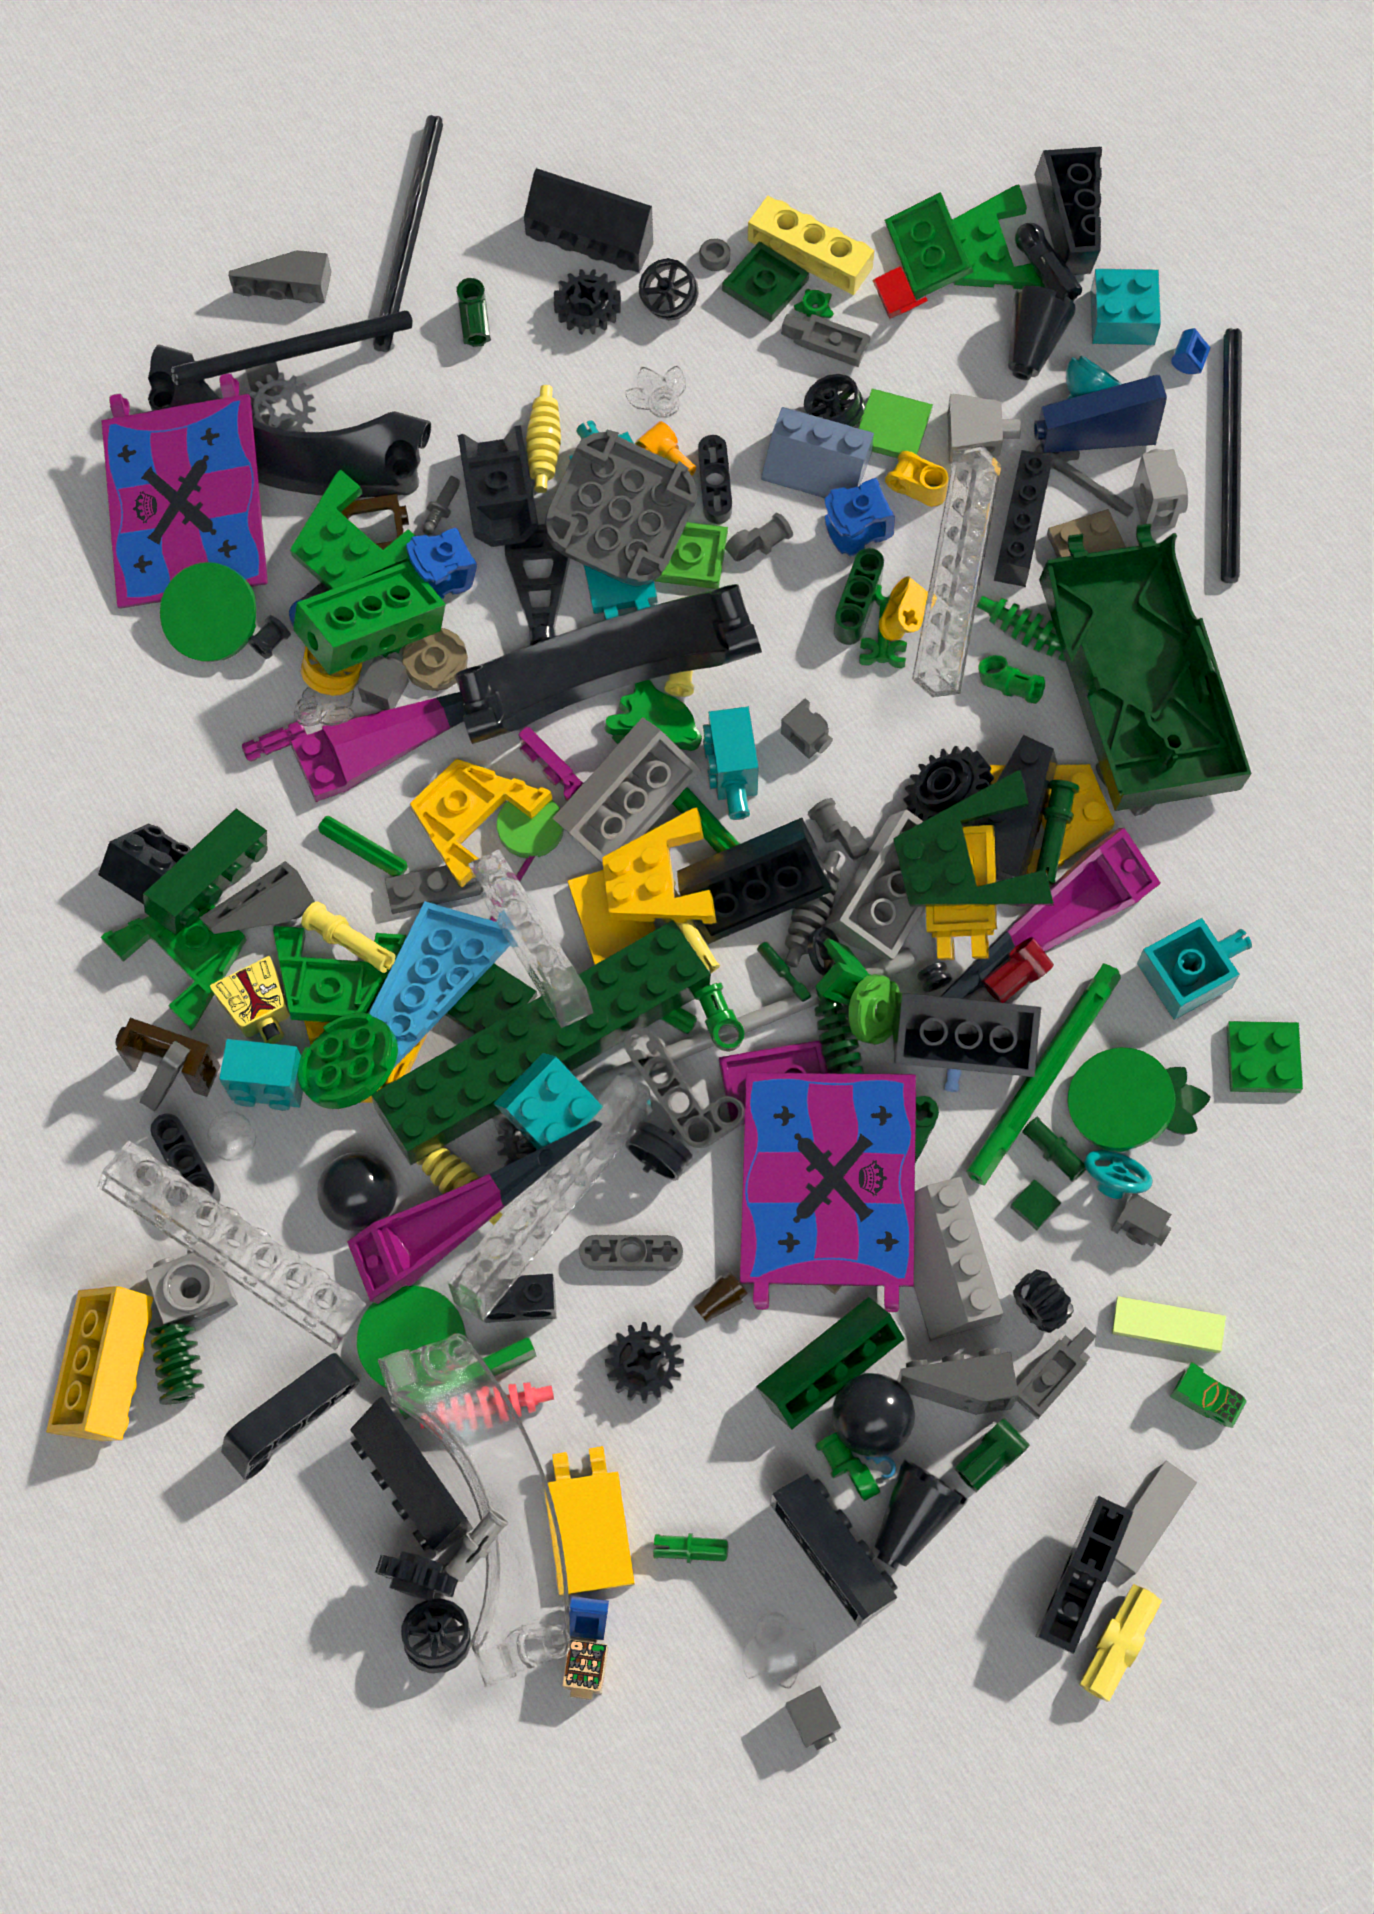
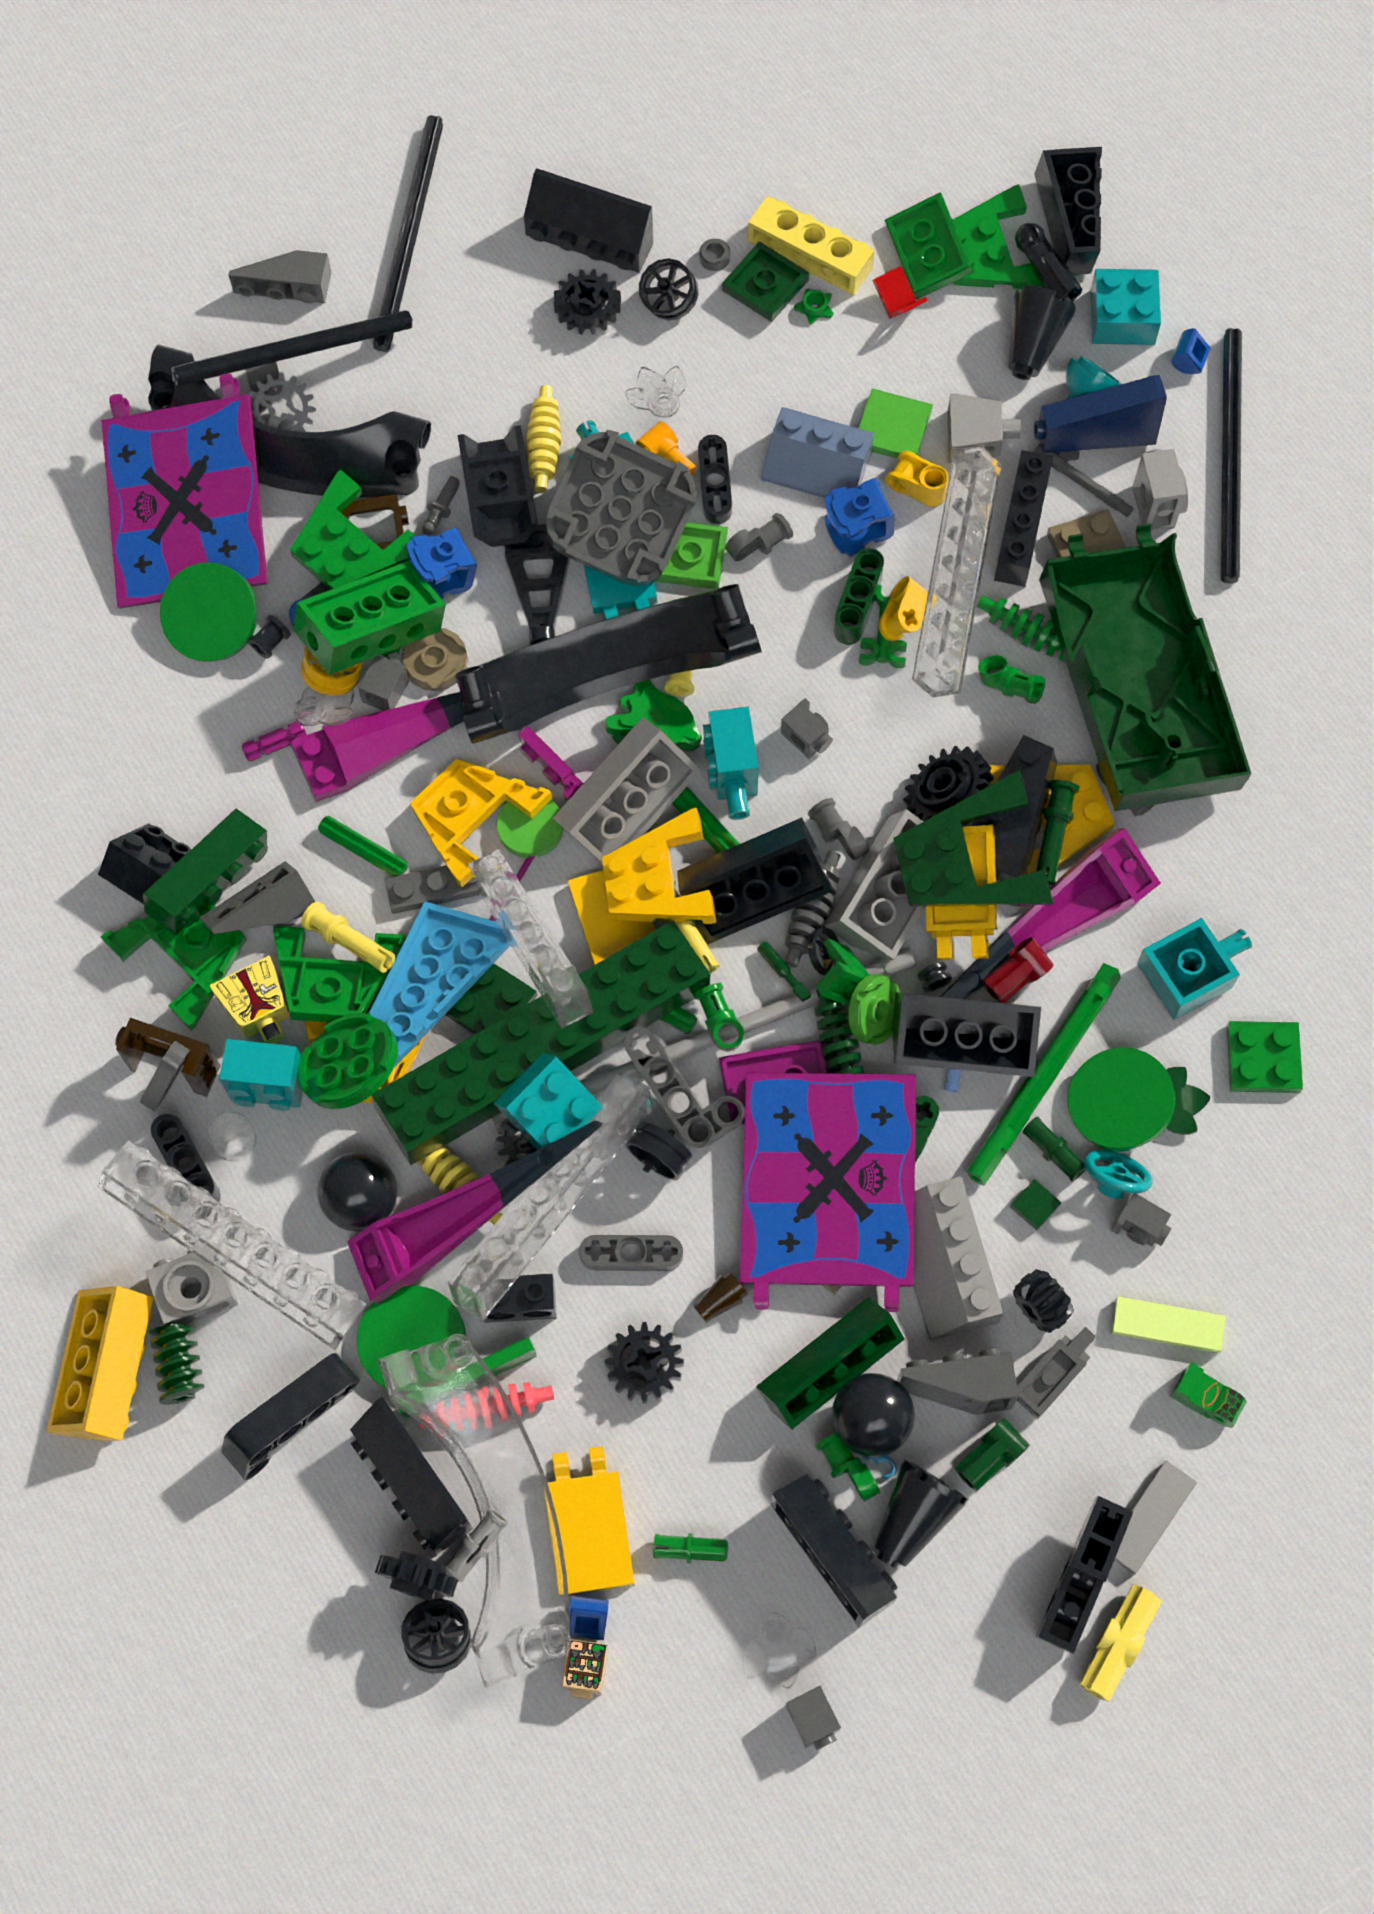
dark green piece [456,278,491,347] -> none
dark grey hinge [781,314,871,367] -> none
black wheel [803,374,865,427] -> none

